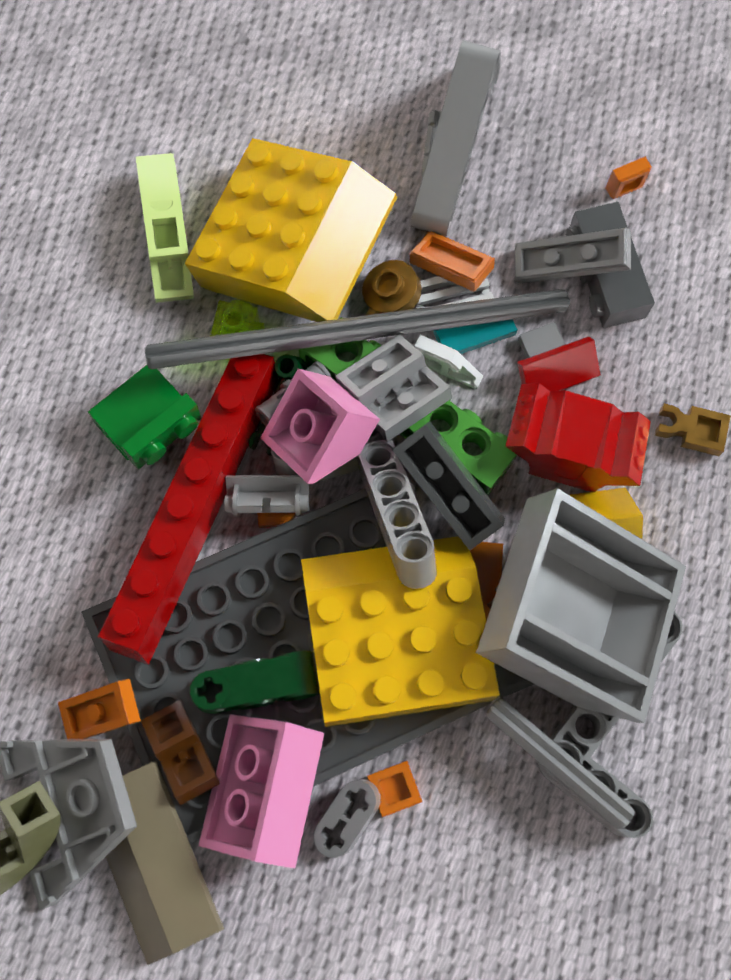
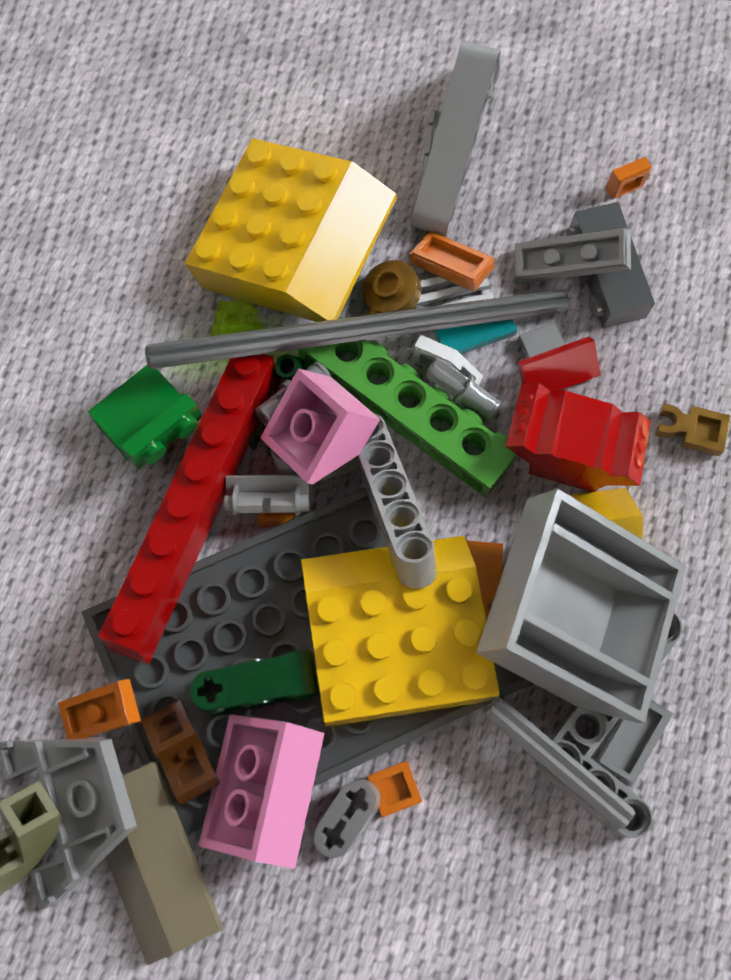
yellowish green slope [136,153,194,303] -> none
light grey slope [336,334,452,441] -> none
dark grey brick [392,421,505,550] -> none
none -> light grey axle [426,359,501,421]
none -> light grey tile [595,700,673,787]

